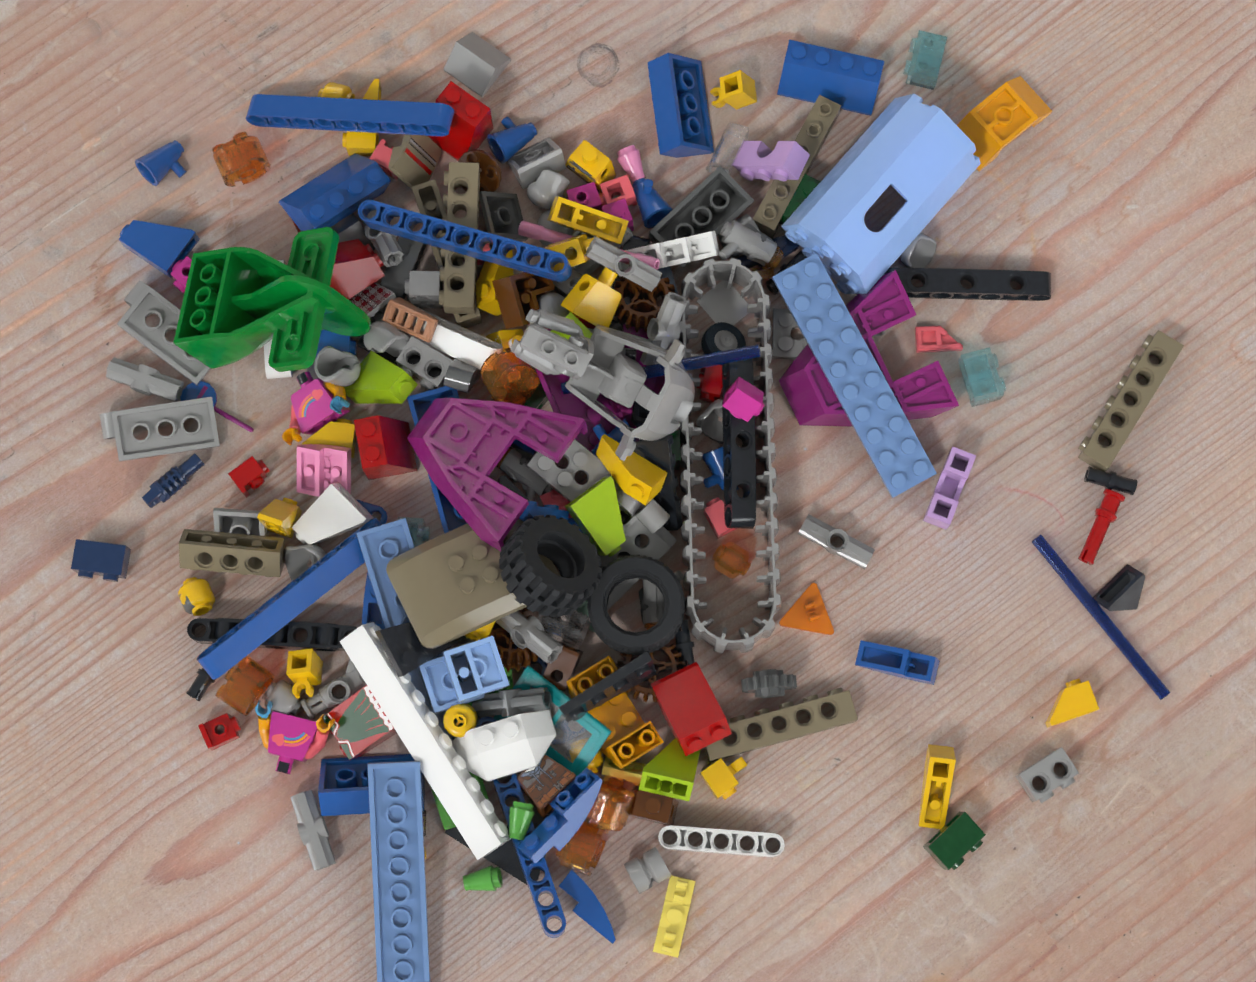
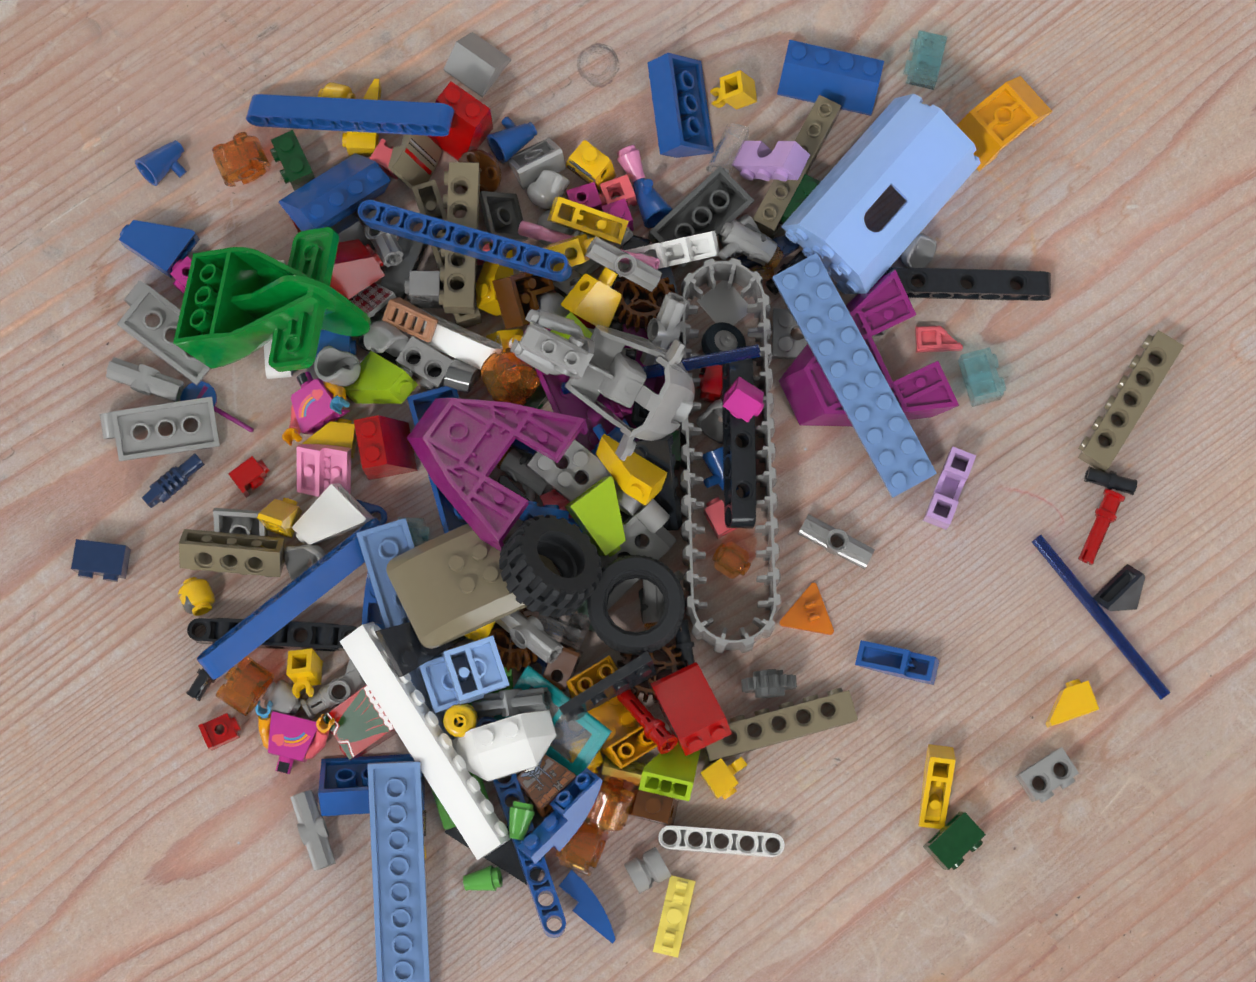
none -> dark green brick [270,130,315,191]
none -> red pin [617,689,678,754]

